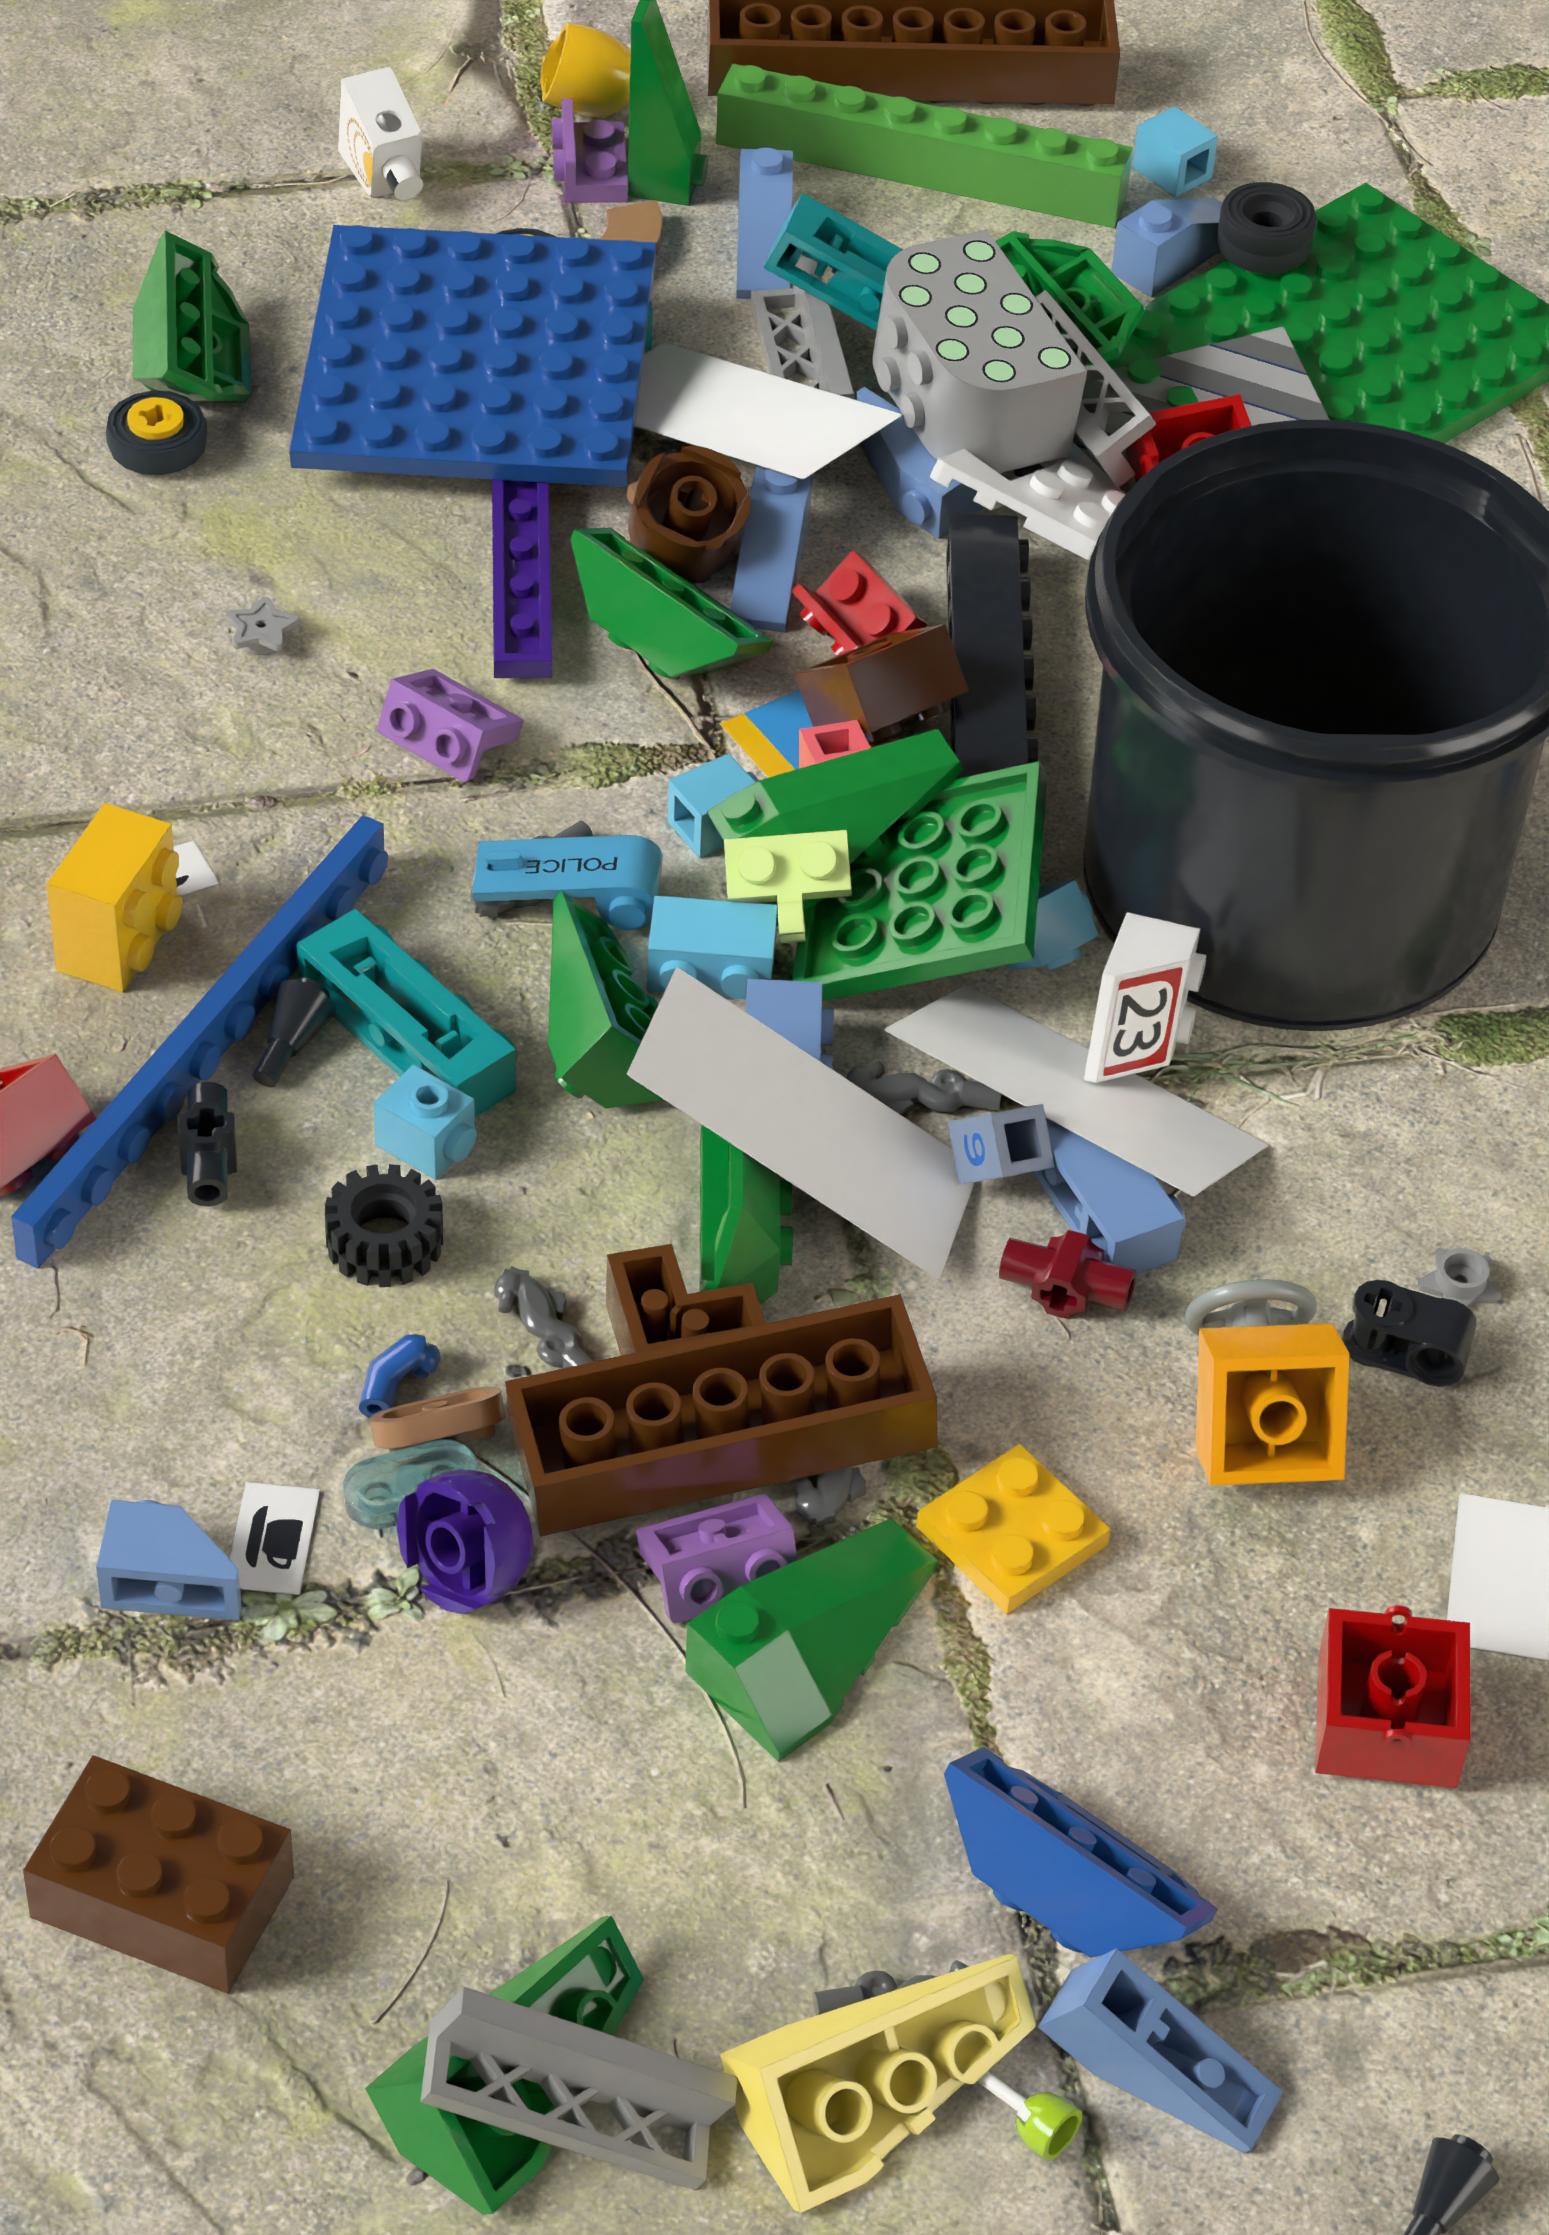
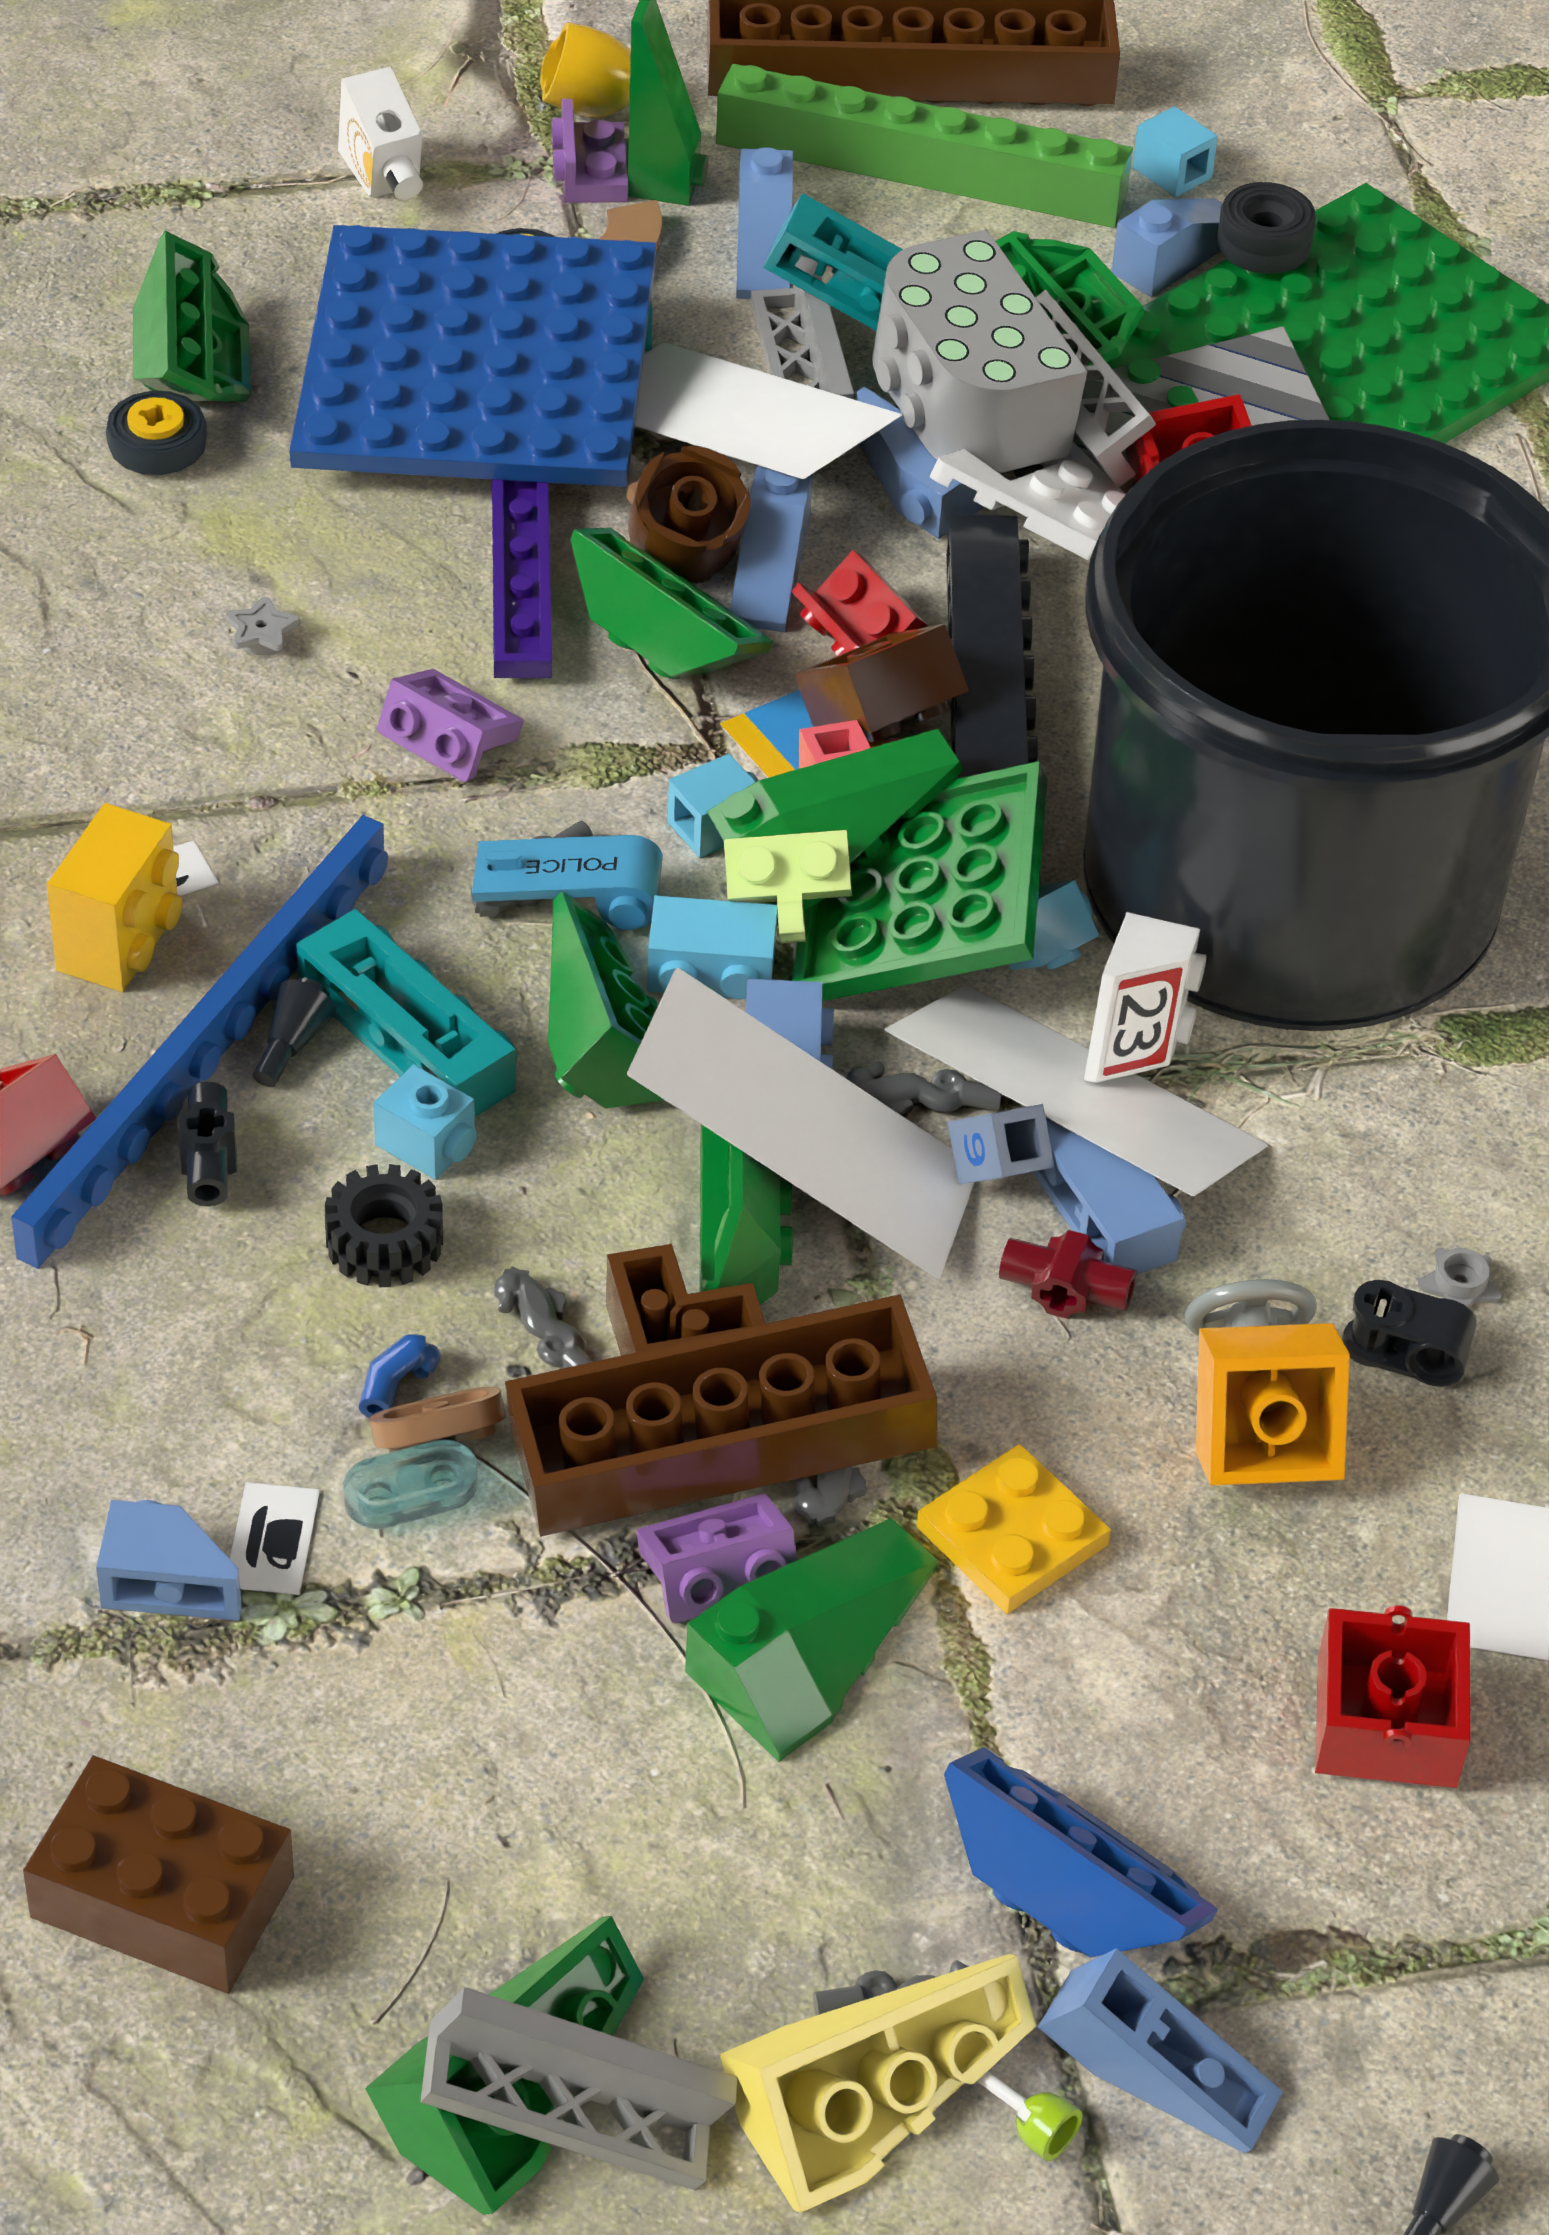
dark purple cylinder [396,1469,534,1614] -> none

